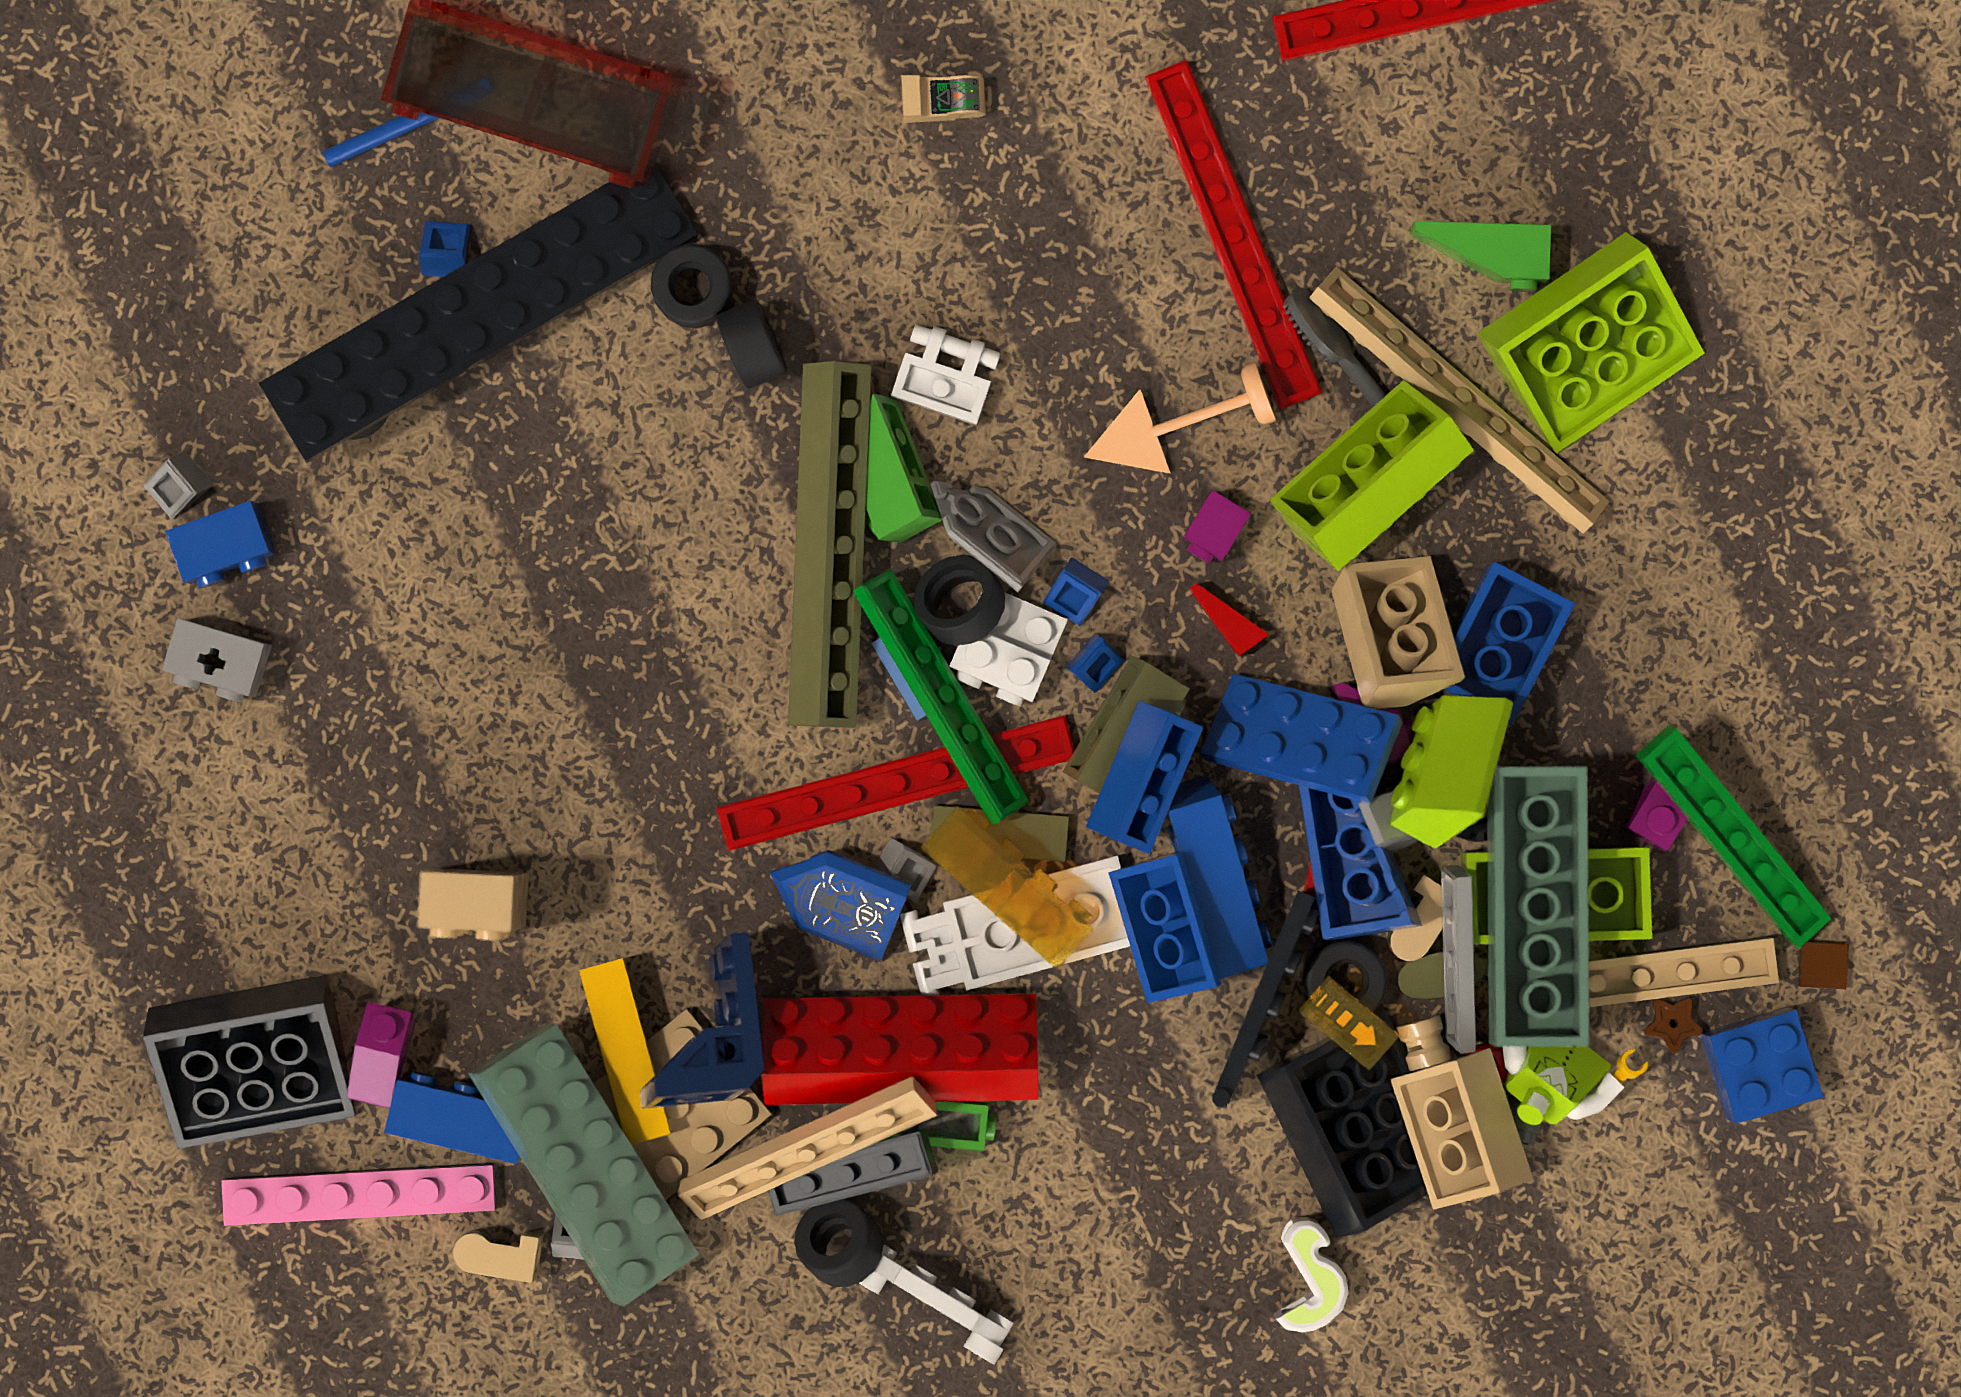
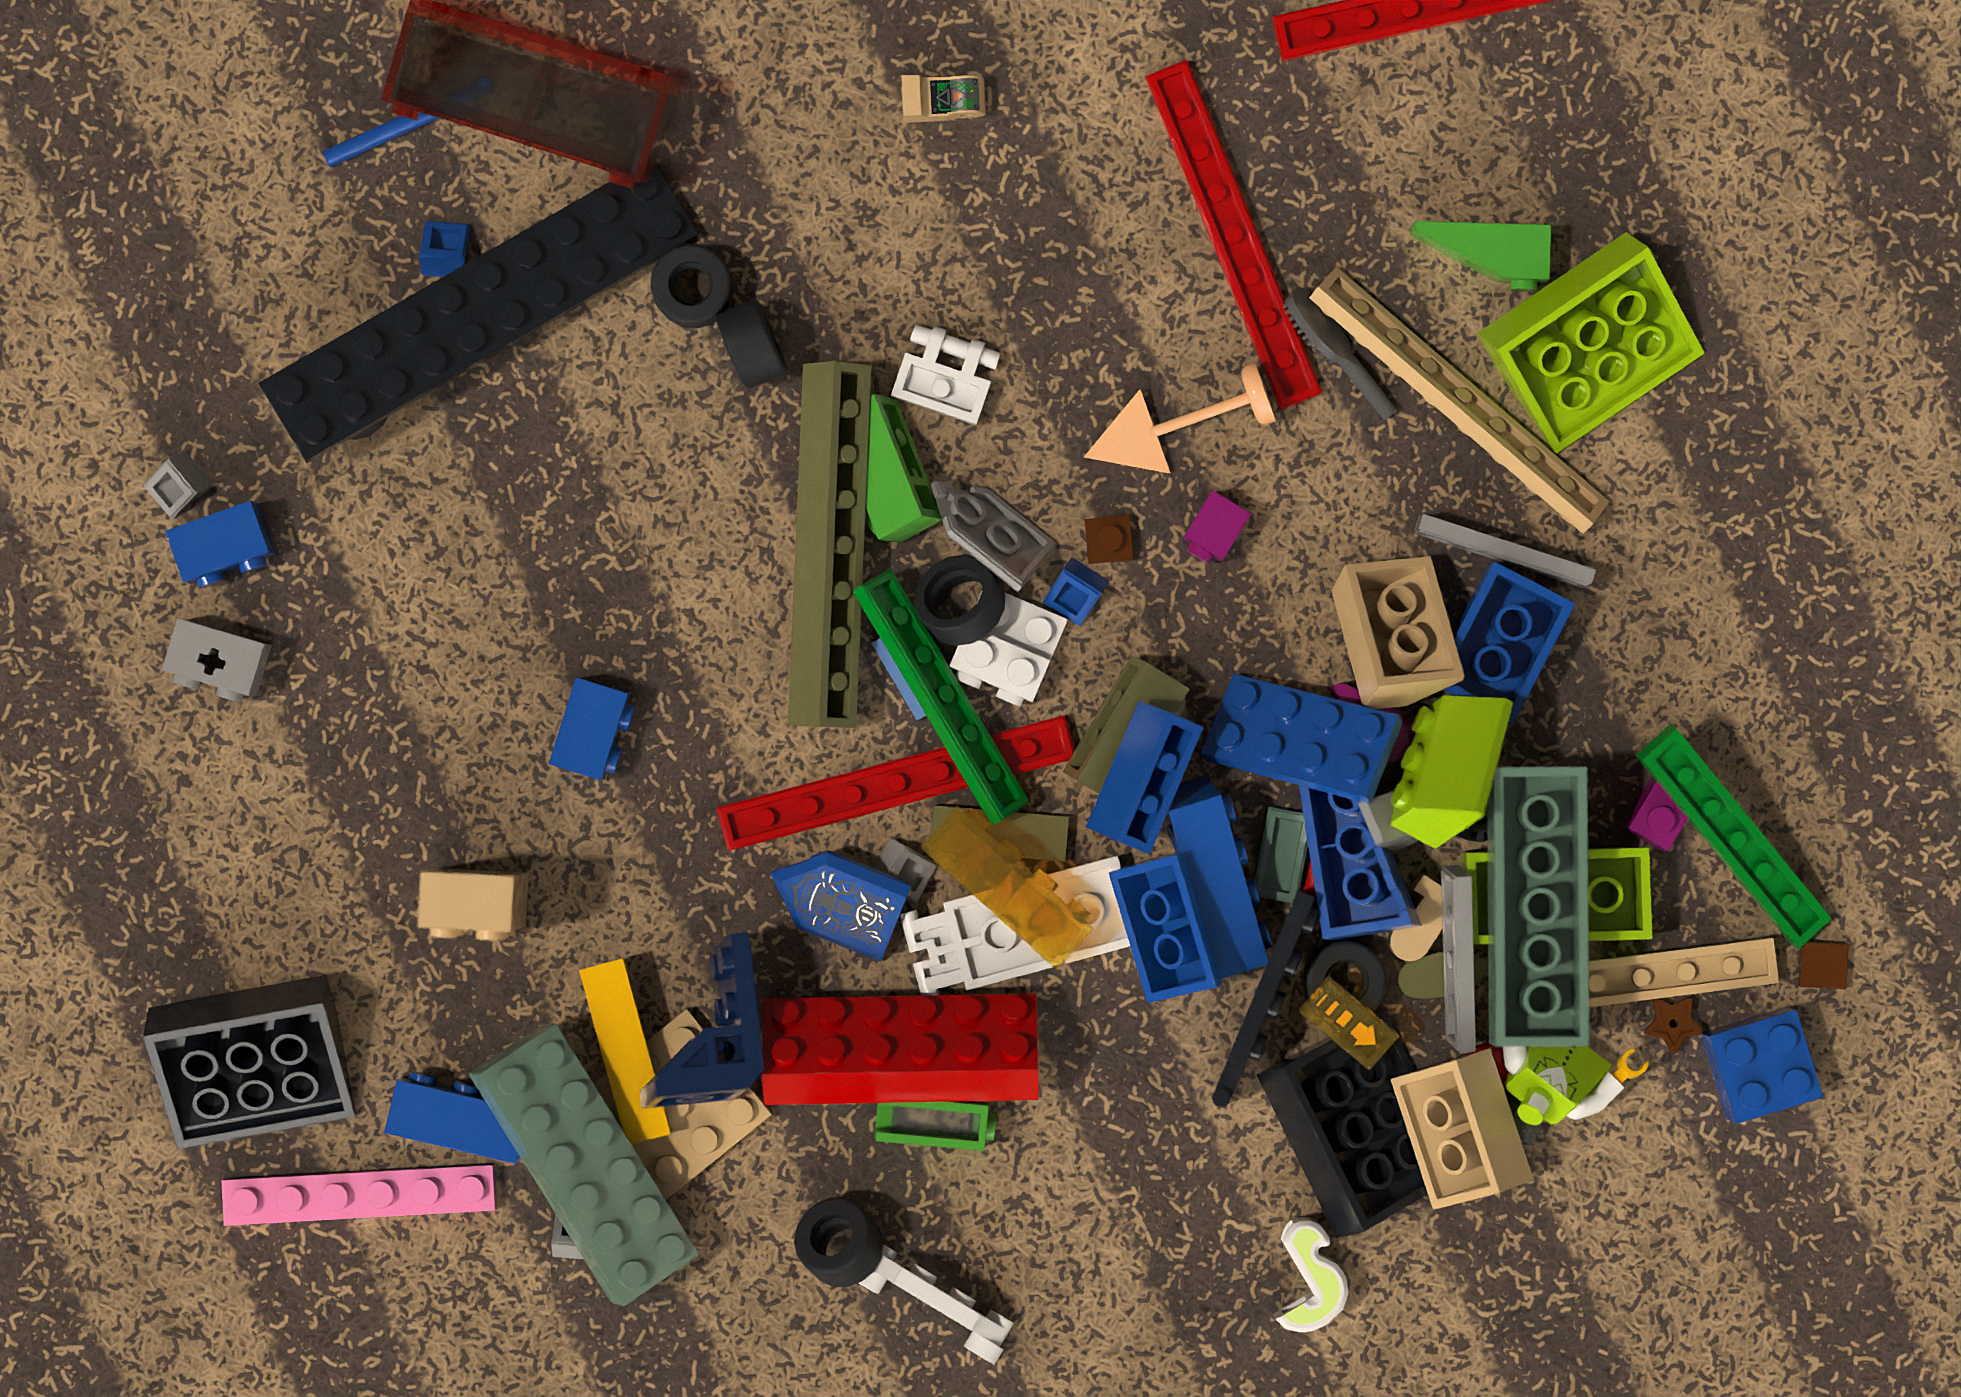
magenta slope [347,1002,416,1109] -> none
tan leg [453,1230,544,1283] -> none
tan plate [677,1076,937,1220] -> none
tile [768,1128,939,1216] -> none
blue slope [1065,633,1124,693] -> none
red piece [1189,583,1269,657] -> none
lime brick [1269,380,1474,572] -> none
tan wheel [1396,1015,1453,1071] -> none
none -> blue brick [549,677,636,780]
none -> reddish brown plate [1084,515,1134,565]
none -> sand green tile [1254,807,1308,903]
none -> light grey tile [1414,514,1596,588]

